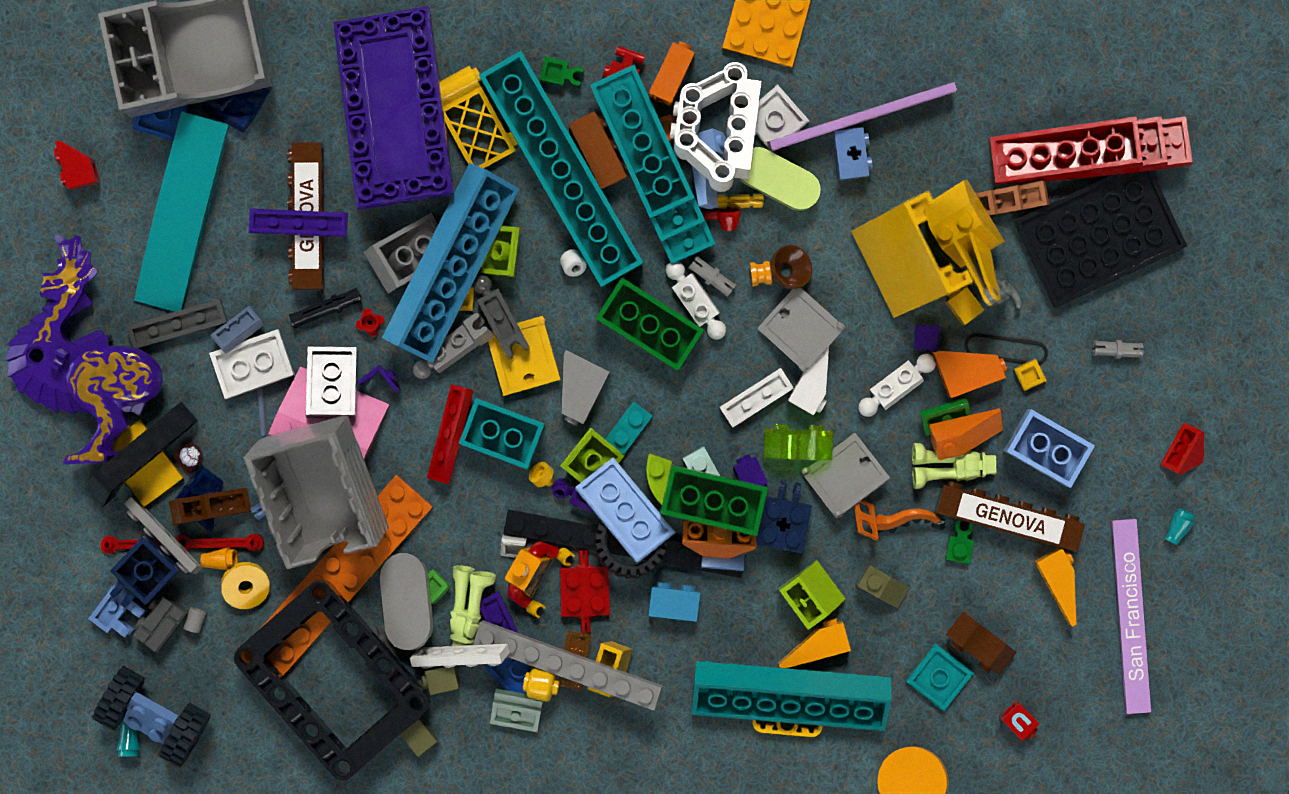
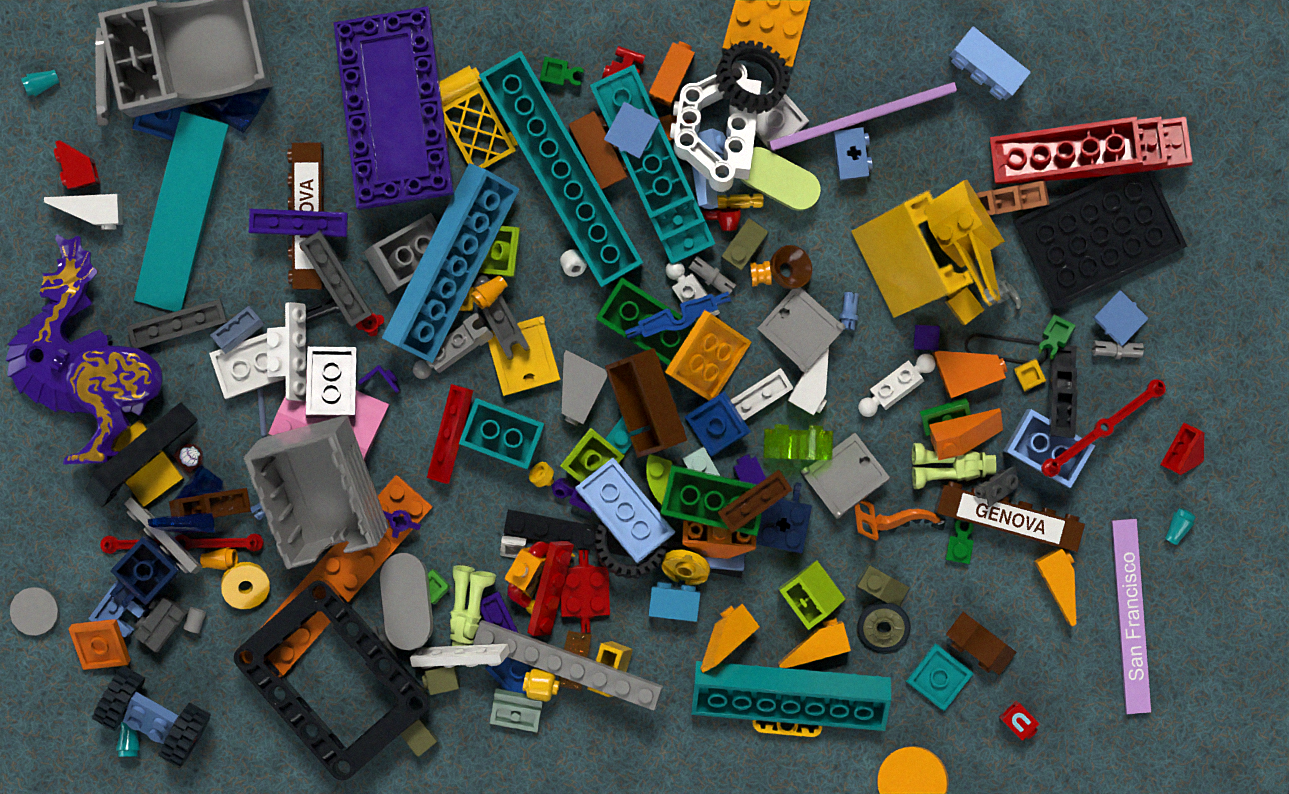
none -> light grey tile [10,587,60,636]
none -> teal cone [21,69,60,97]
none -> white slope [44,194,123,230]
none -> orange plate [68,619,131,670]
none -> light grey tile [96,27,110,125]
none -> clear blue slope [148,513,215,533]
none -> white bracket [267,302,306,401]
none -> dark grey plate [299,230,372,326]
none -> dark purple piece [383,510,421,538]
none -> light orange cone [471,275,508,309]
none -> red plate [527,541,574,636]
none -> medium blue piece [604,102,660,159]
none -> reddish brown piece [605,348,688,458]
none -> blue piece [625,291,731,340]
none -> yellow tile [662,550,710,585]
none -> light orange plate [665,310,752,400]
none -> blue tile [685,391,751,457]
none -> light orange slope [700,604,760,673]
none -> black tyre [715,40,790,114]
none -> reddish brown plate [718,469,793,533]
none -> olive slope [721,218,768,271]
none -> medium blue pin [839,292,860,331]
none -> wheel [857,602,911,652]
none -> light blue brick [949,27,1031,100]
none -> dark grey hinge [974,465,1018,507]
none -> green plate [1038,315,1076,359]
none -> red piece [1041,379,1166,477]
none -> black slope [1049,345,1078,438]
none -> medium blue piece [1093,290,1149,346]

